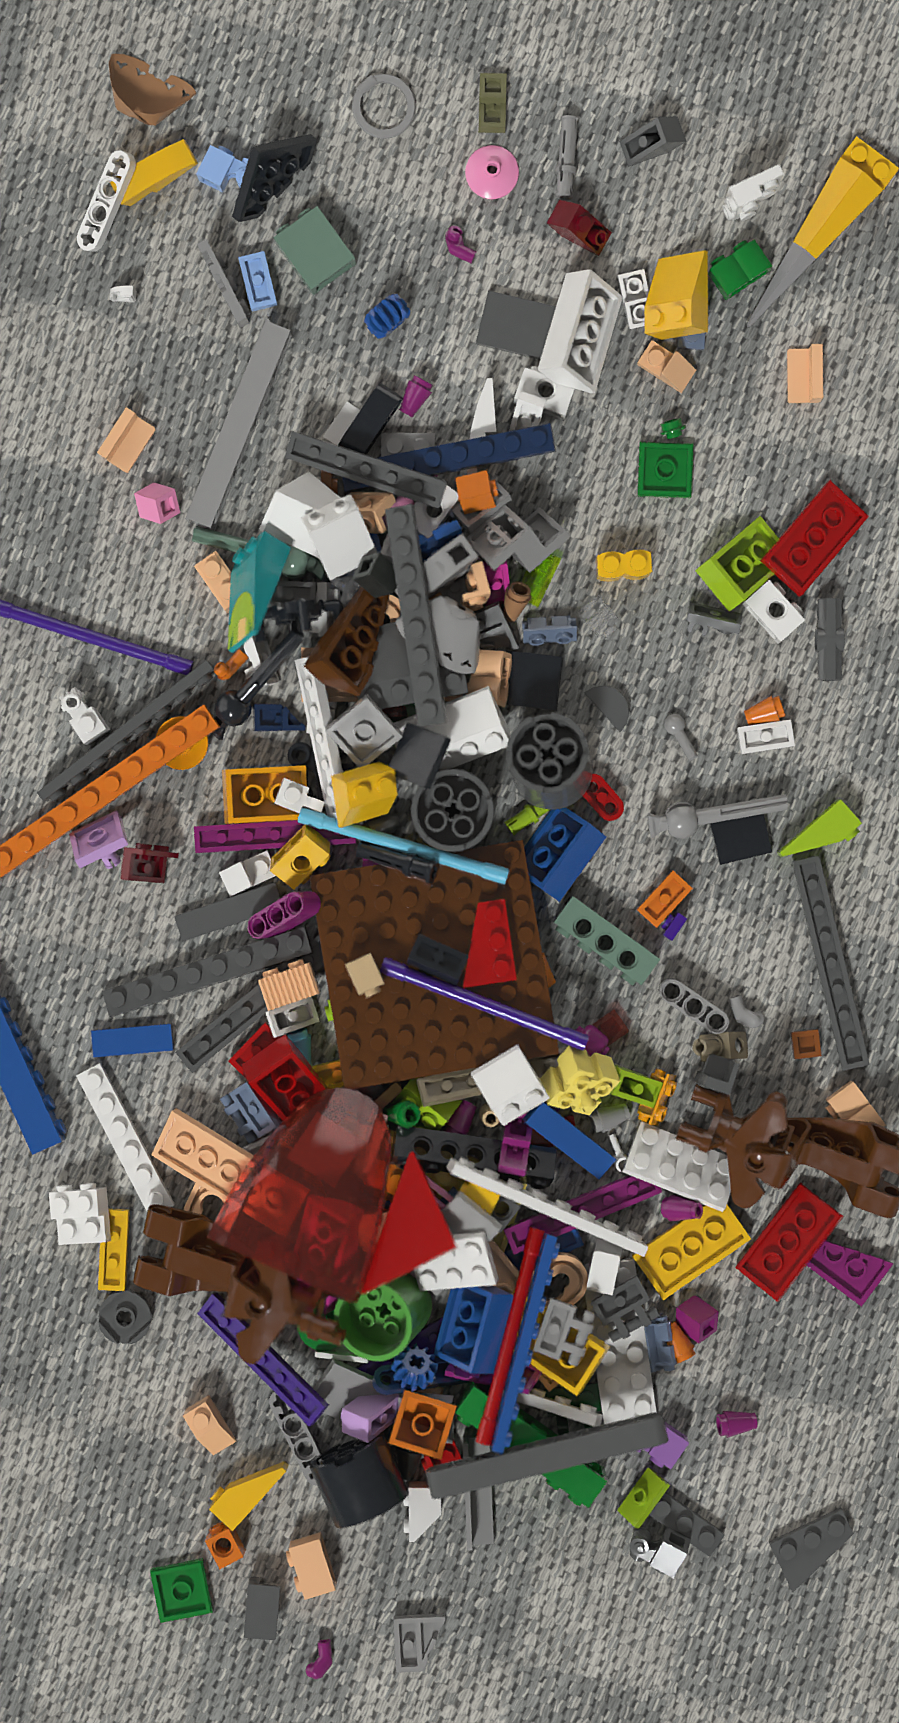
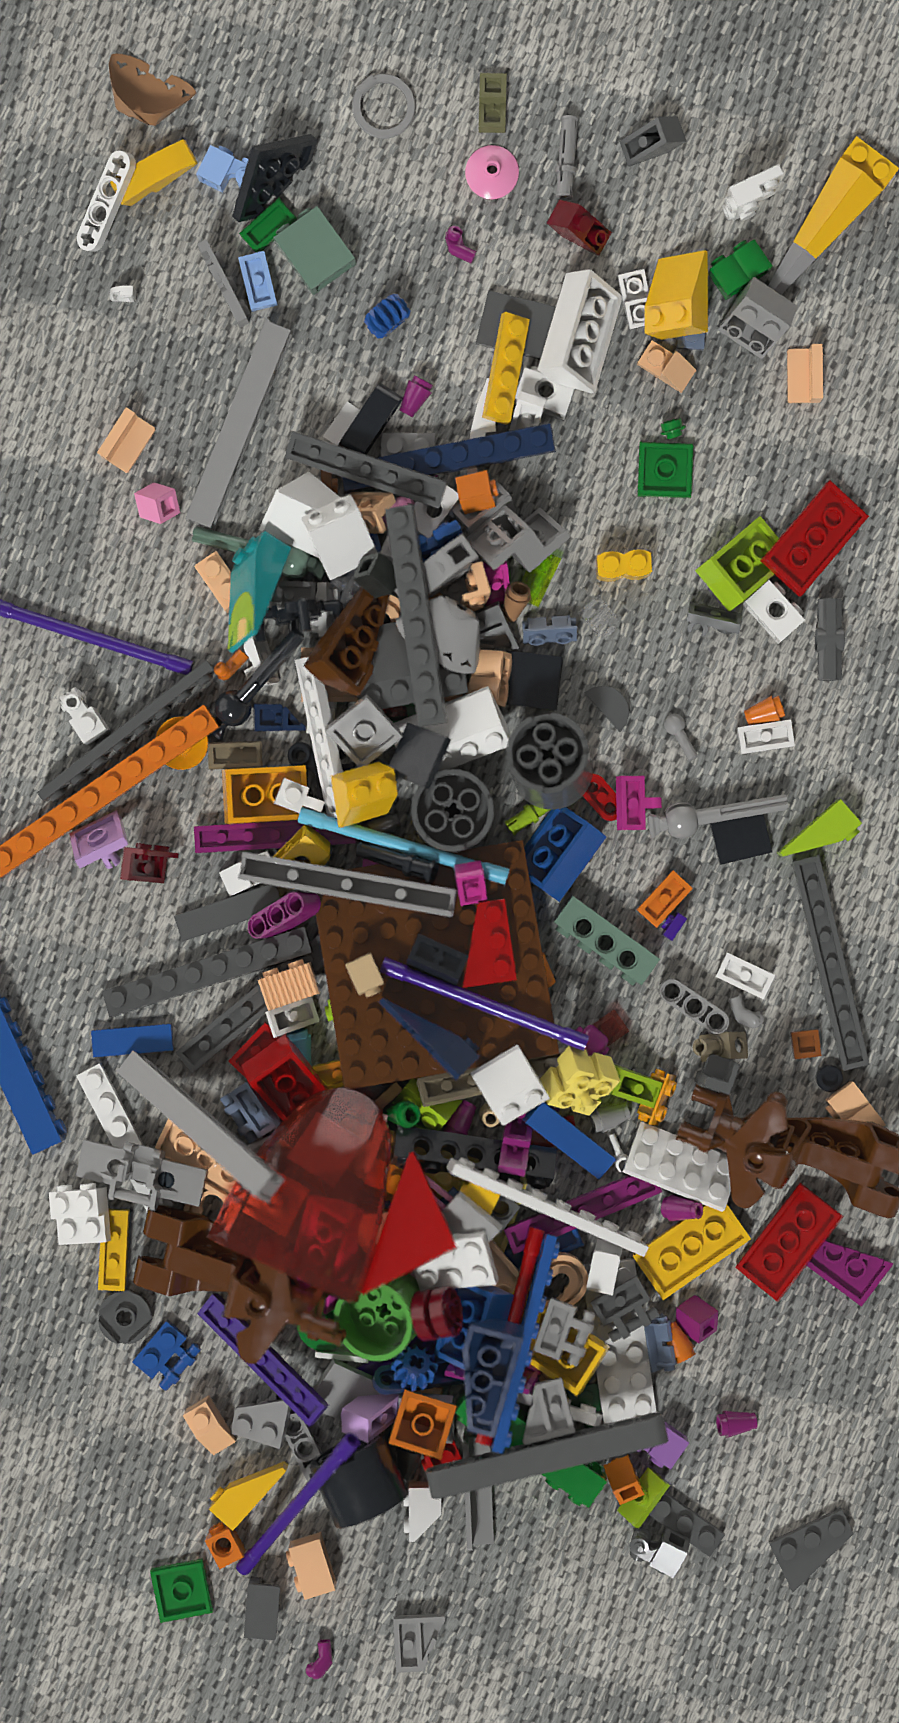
none -> light grey piece [76,1139,207,1211]
none -> light grey tile [116,1051,284,1203]
none -> blue plate [132,1319,201,1391]
none -> dark tan plate [208,741,262,770]
none -> light grey wing [230,1400,291,1449]
none -> dark purple piece [236,1433,360,1575]
none -> light grey tile [238,852,457,917]
none -> green tile [239,198,297,253]
none -> dark blue wedge [379,998,480,1080]
none -> dark red wheel [411,1286,463,1341]
none -> dark pink slope [454,860,487,906]
none -> dark blue wedge [463,1318,524,1438]
none -> yellow plate [482,312,530,425]
none -> light grey wing [523,1377,575,1445]
none -> orange brick [603,1455,645,1505]
none -> dark pink plate [616,776,662,830]
none -> white hinge [716,953,777,1000]
none -> light grey slope [718,277,798,359]
none -> black tile [815,1064,843,1092]

